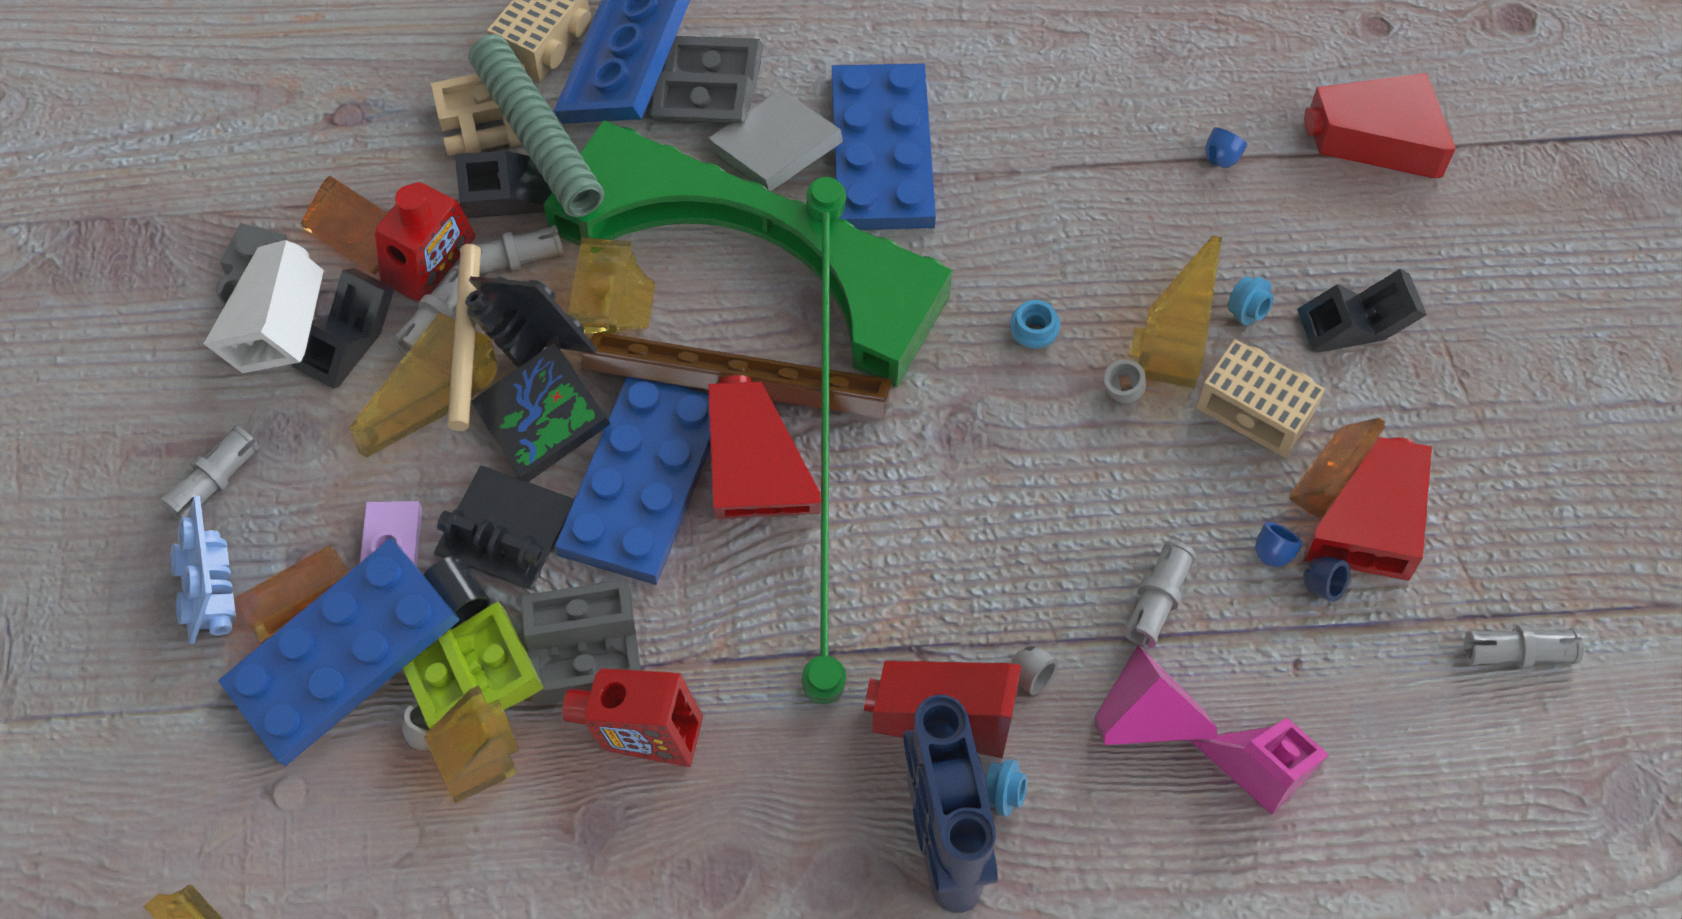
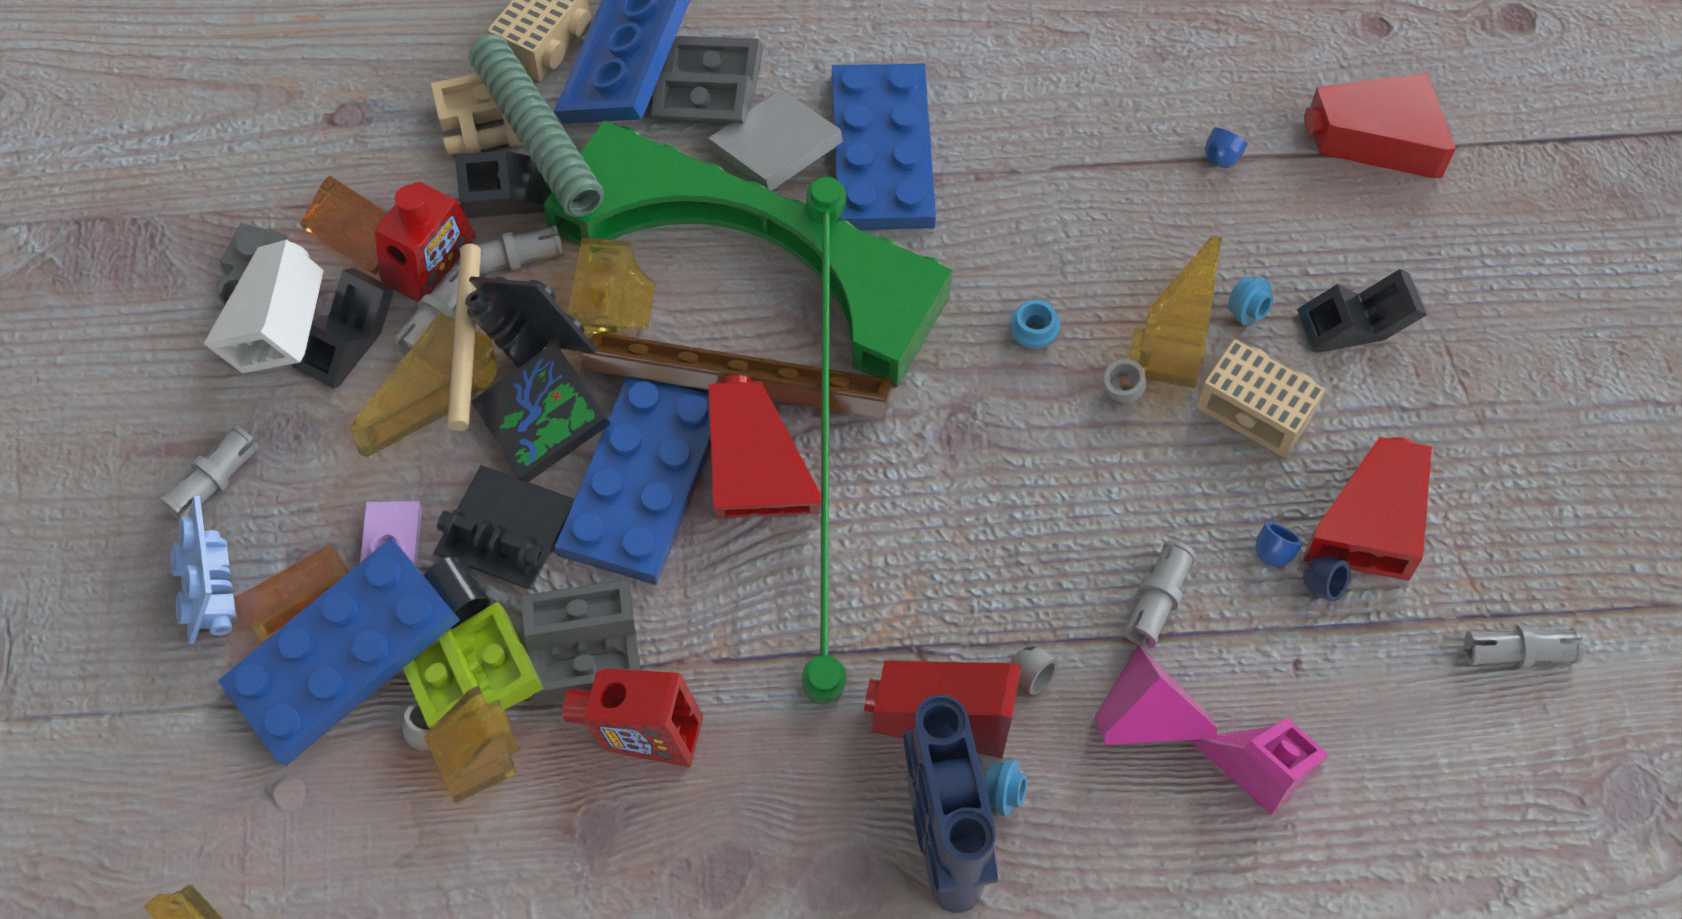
clear orange slope [1289,418,1386,518] -> none

